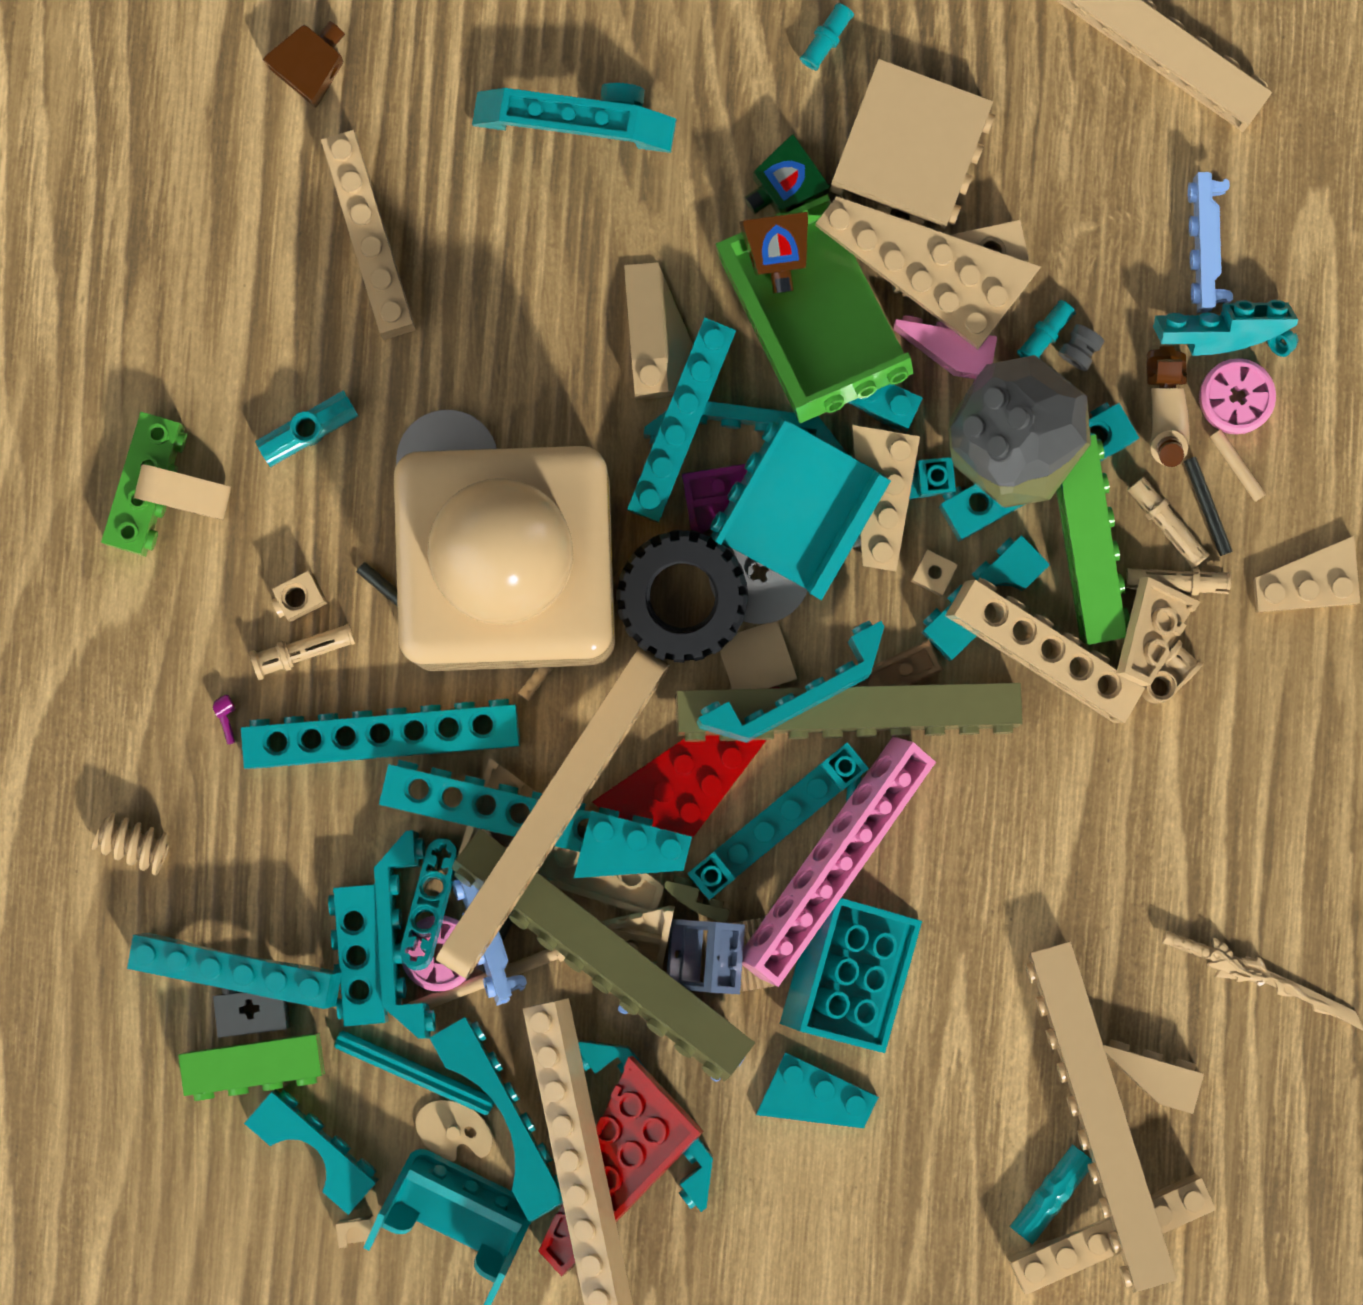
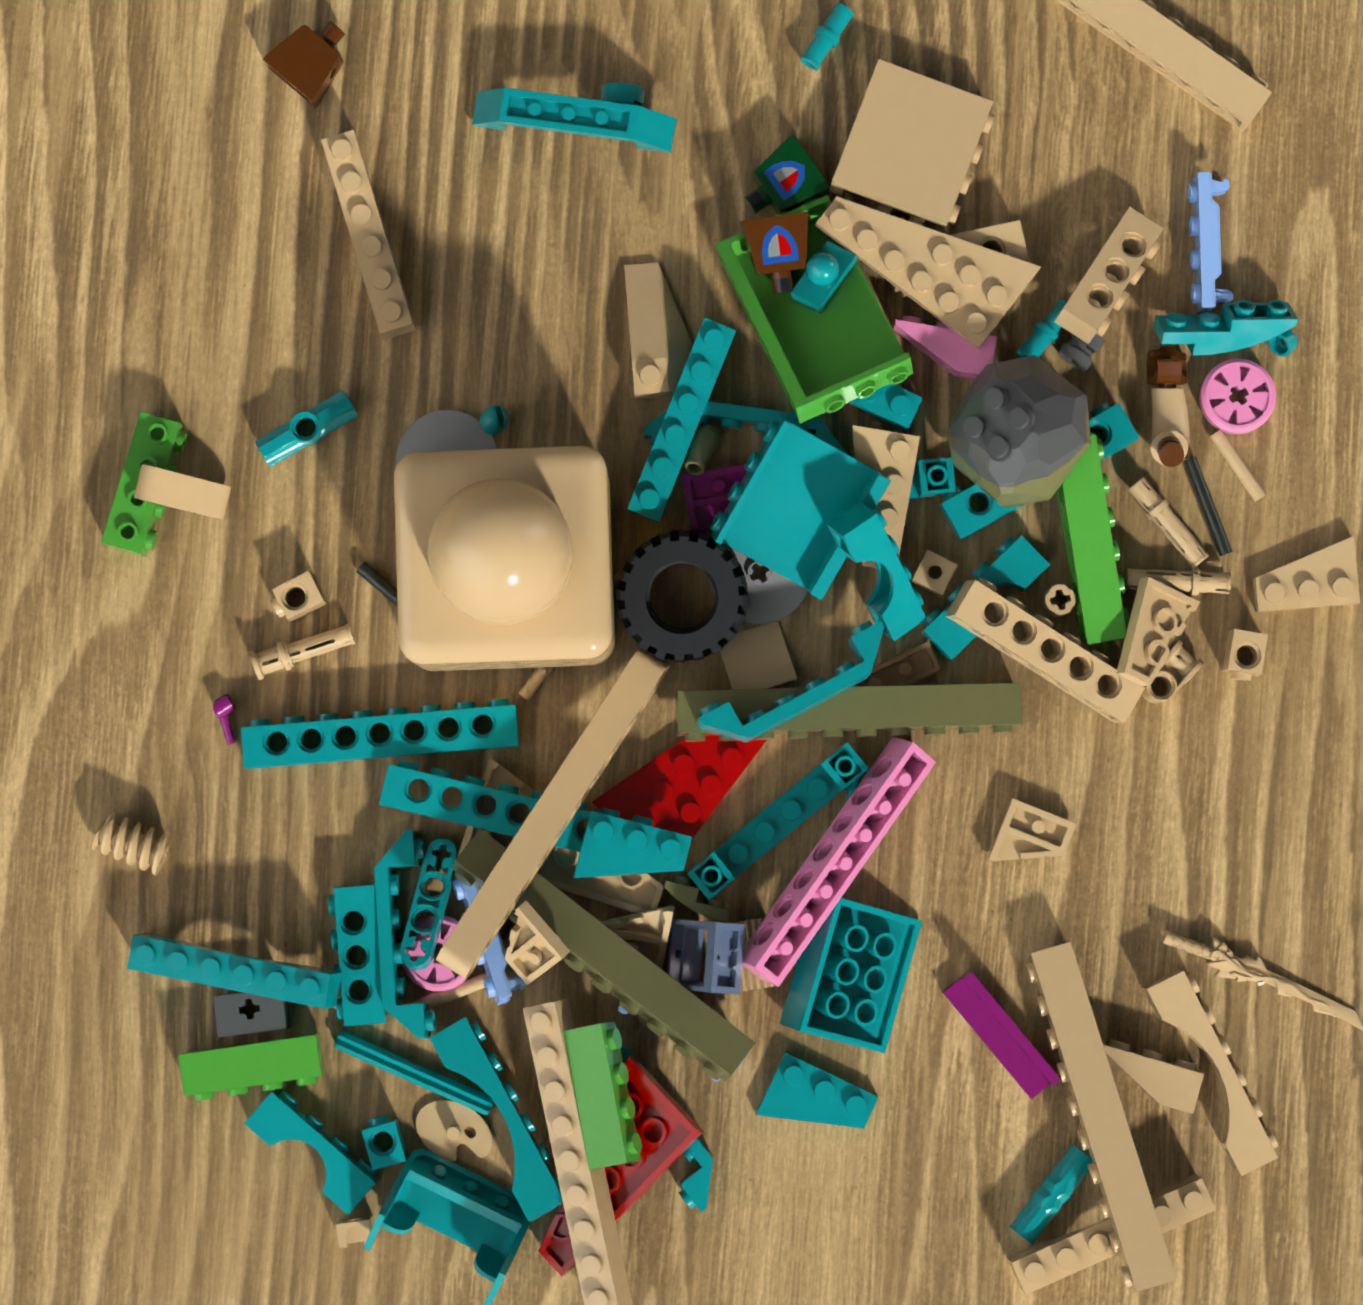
none -> teal brick [361,1114,409,1171]
none -> teal hinge [479,405,509,435]
none -> tan wing [505,900,570,985]
none -> bright green brick [563,1022,642,1170]
none -> olive cone [684,423,721,475]
none -> teal tile [791,240,857,313]
none -> teal arch [827,502,927,641]
none -> magenta fence [942,970,1061,1099]
none -> tan wing [987,798,1077,862]
none -> tan bush [1042,584,1076,617]
none -> tan brick [1054,206,1164,344]
none -> tan arch [1142,969,1279,1176]
none -> tan brick [1222,629,1268,682]

